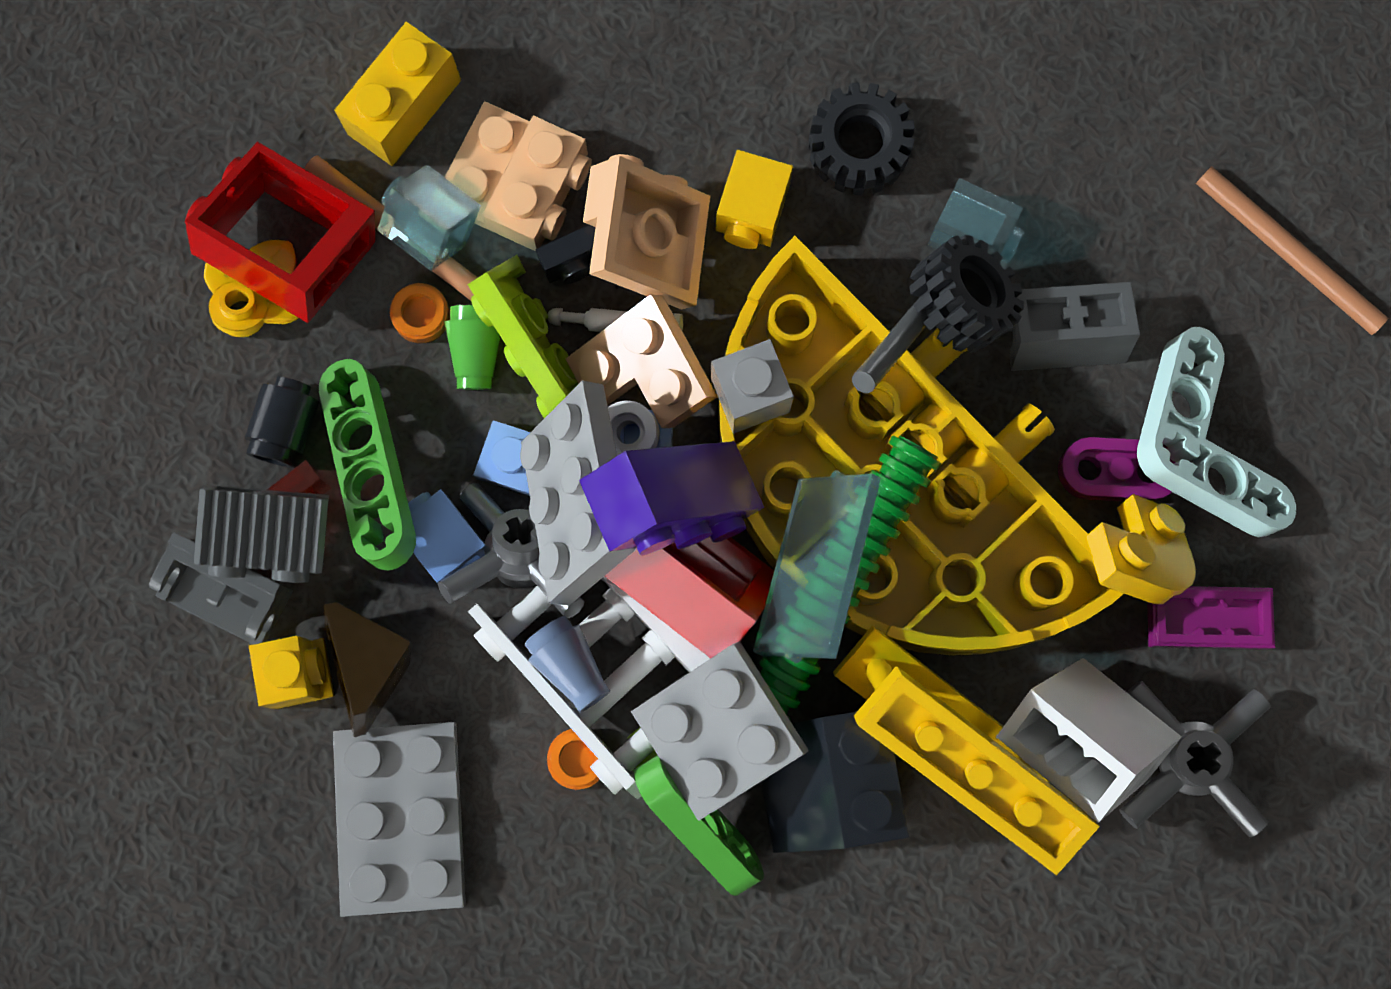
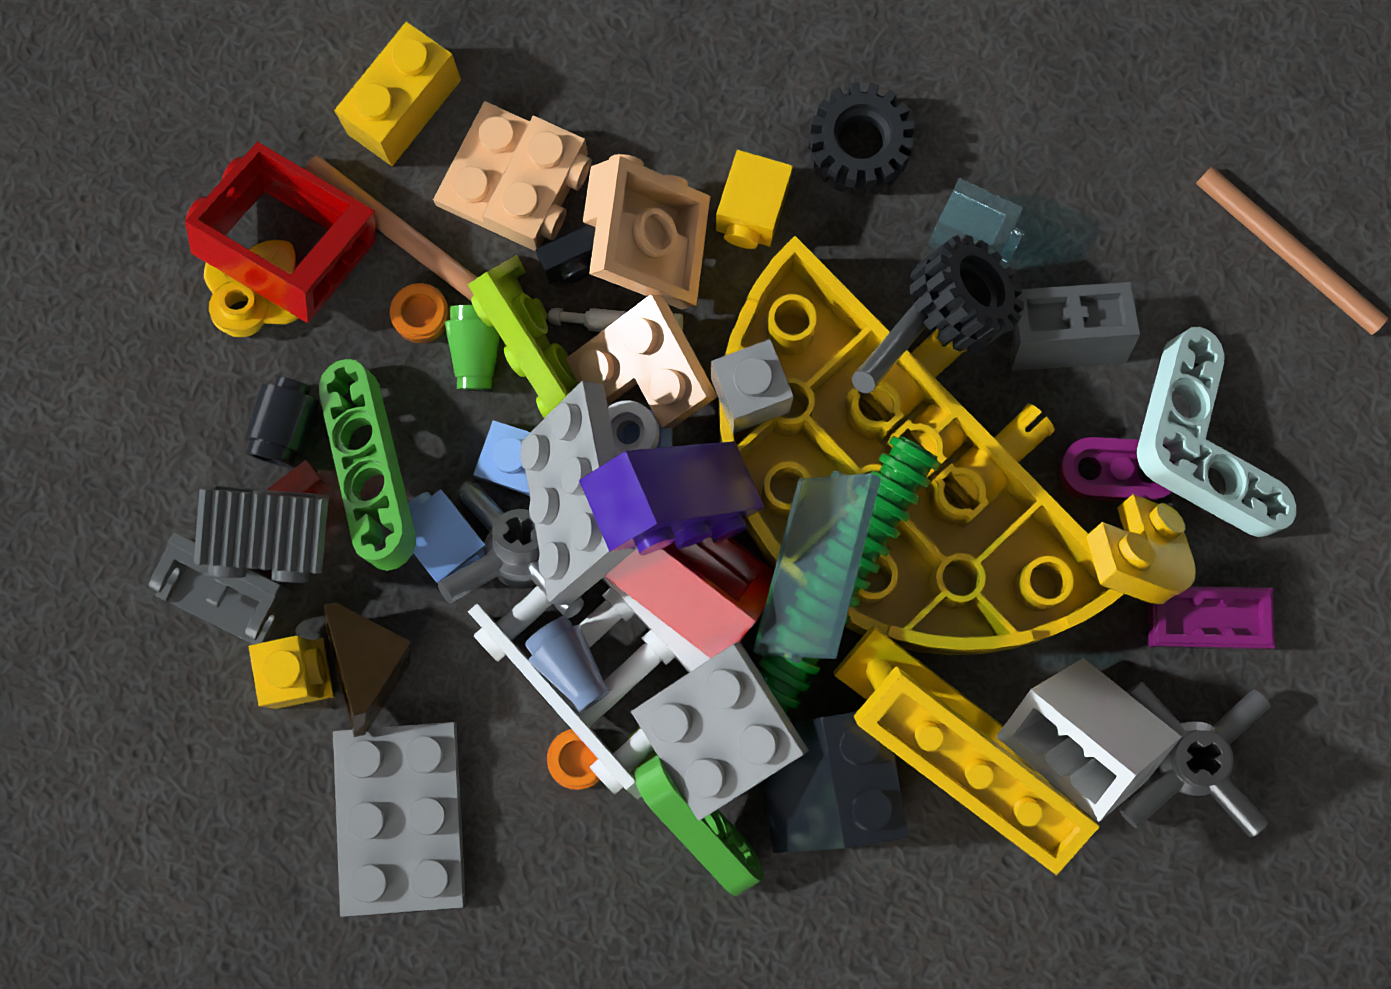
clear light blue brick [377,165,481,271] -> none

